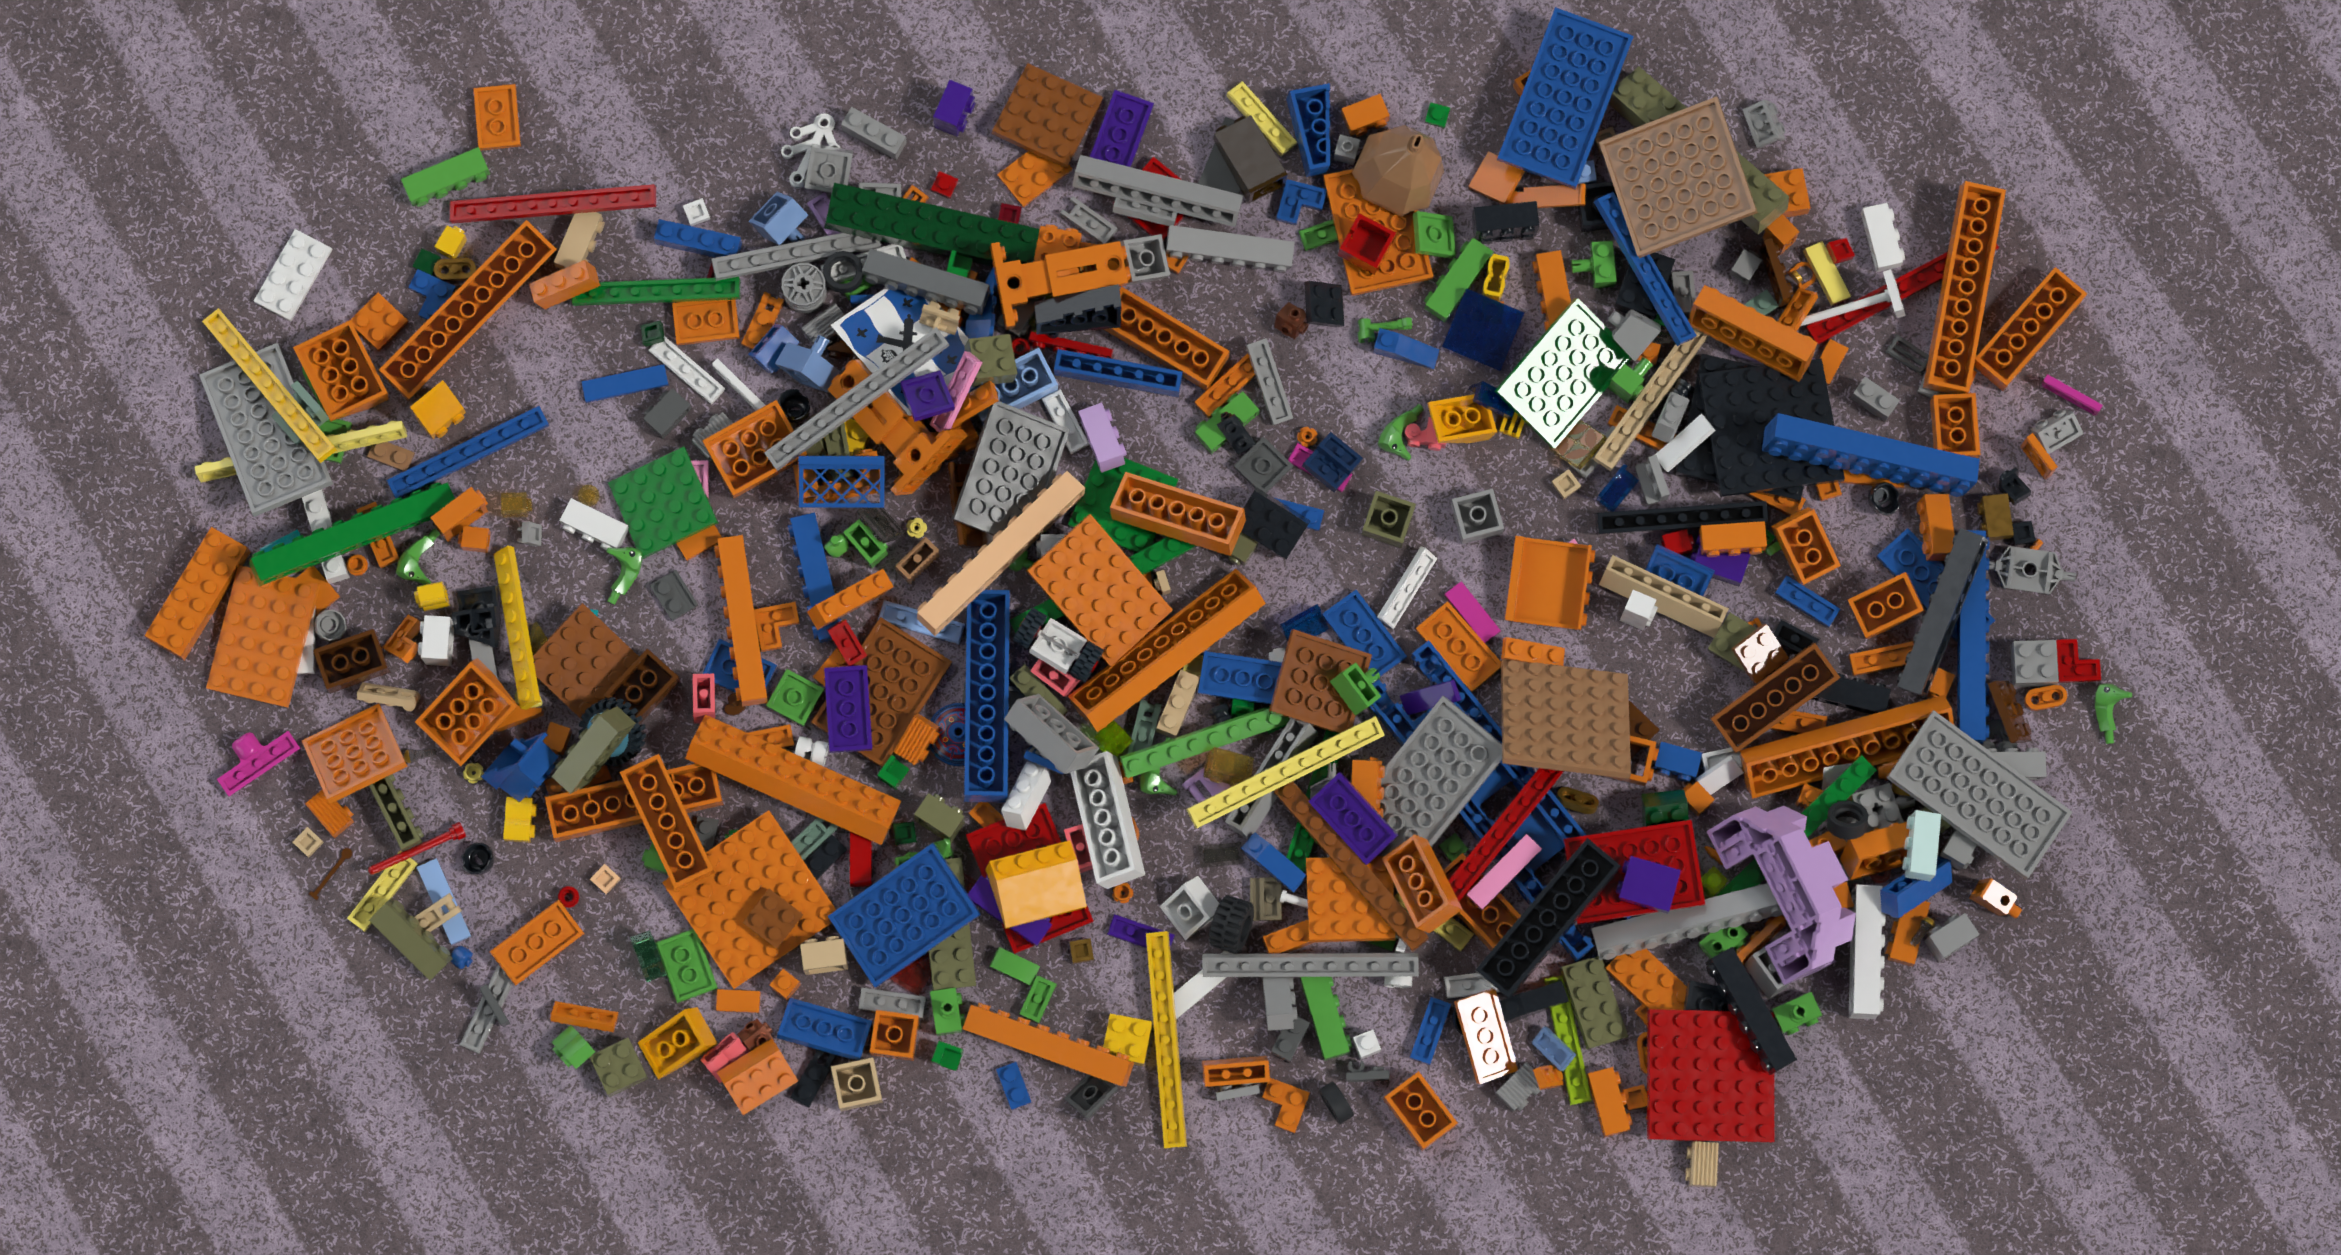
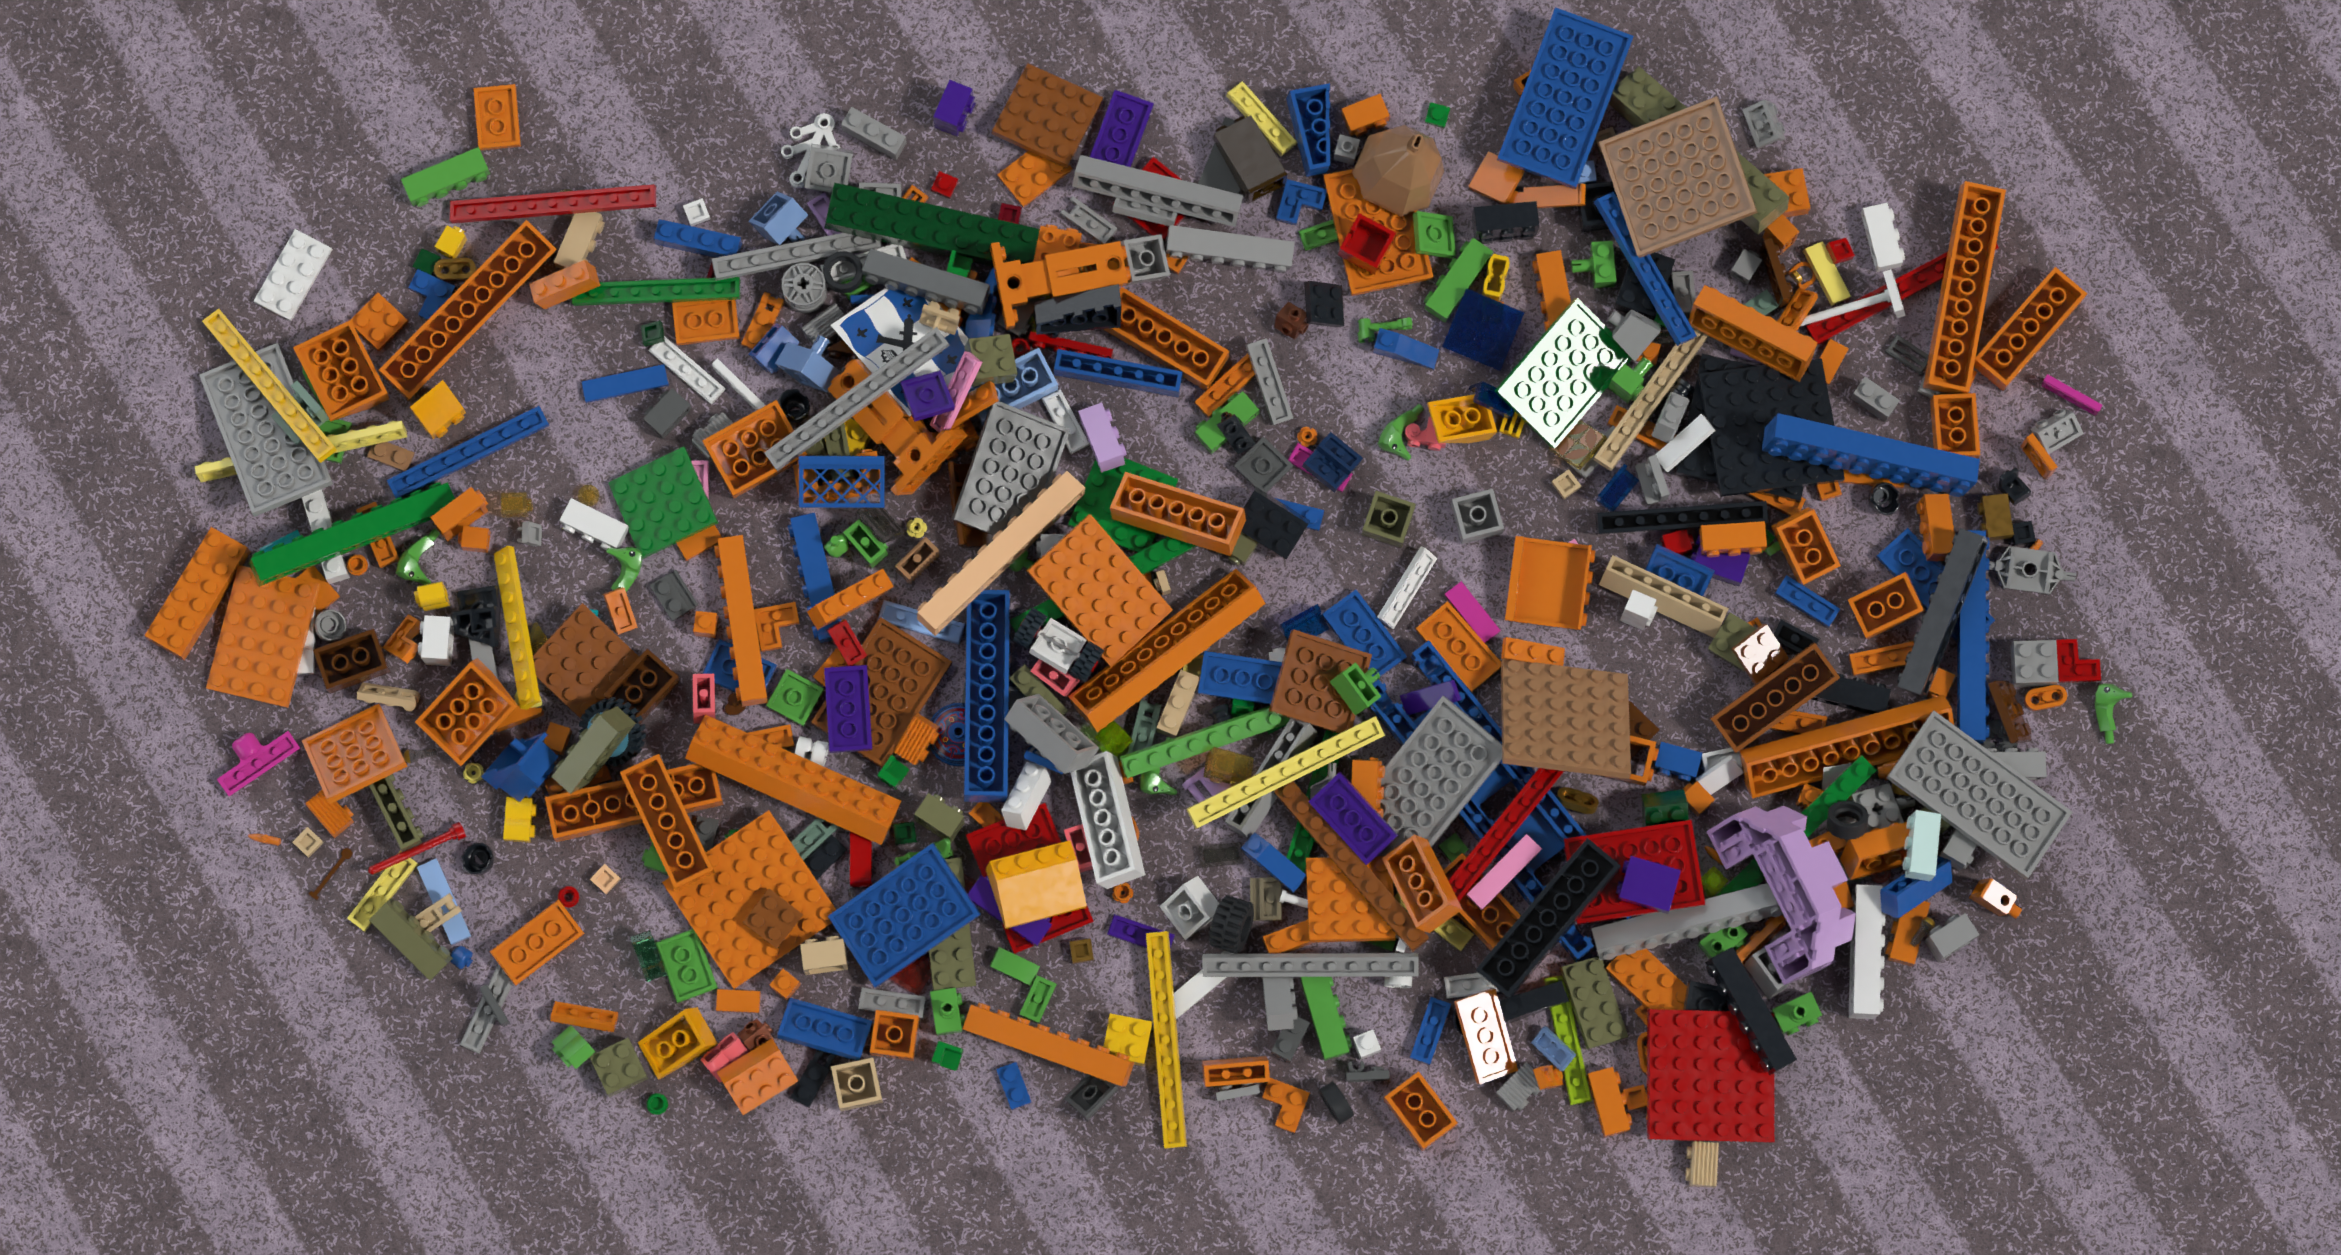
none -> orange helmet [248,834,281,846]
none -> orange plate [603,587,638,635]
none -> green plate [646,1093,668,1115]
none -> orange brick [693,611,719,638]

